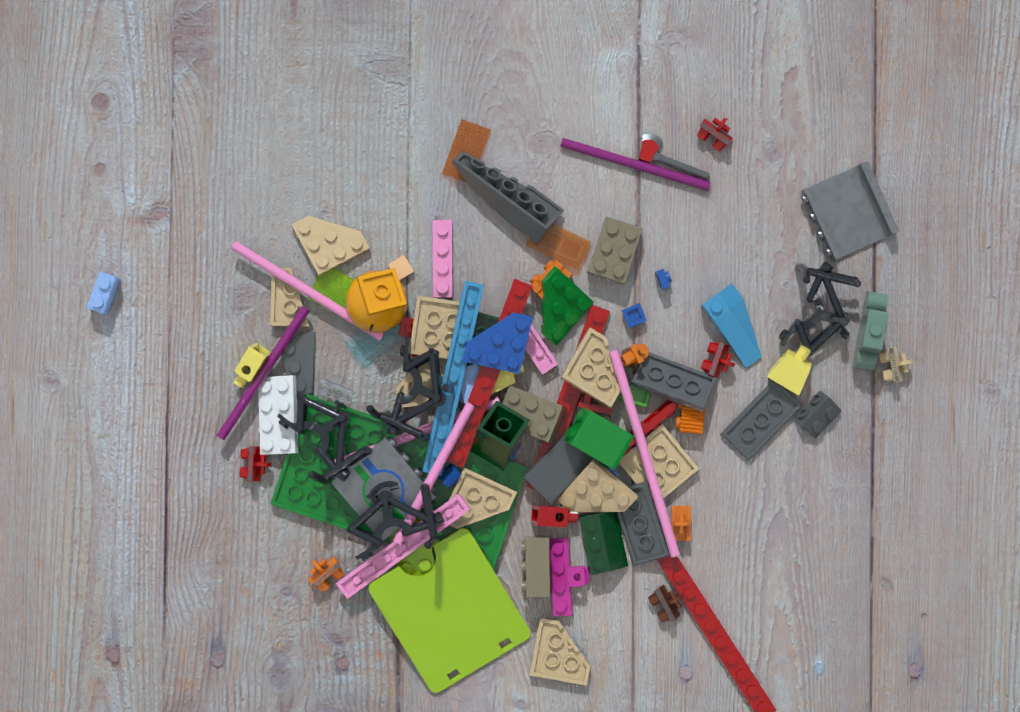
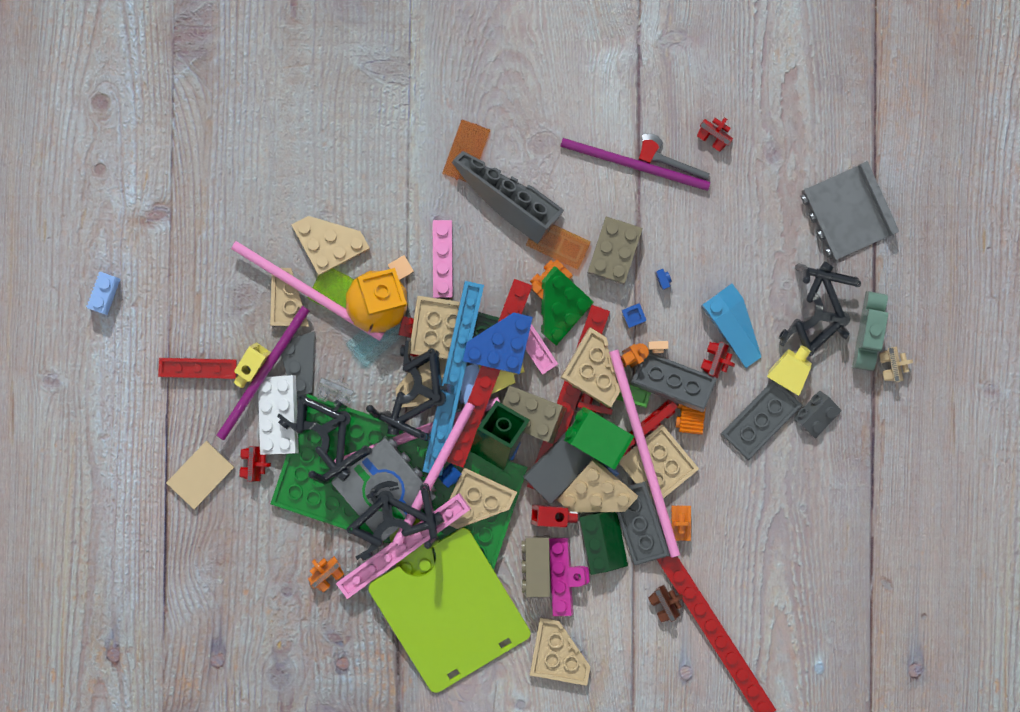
none -> red plate [158,358,237,379]
none -> tan tile [166,441,235,509]
none -> light nougat plate [648,341,668,353]

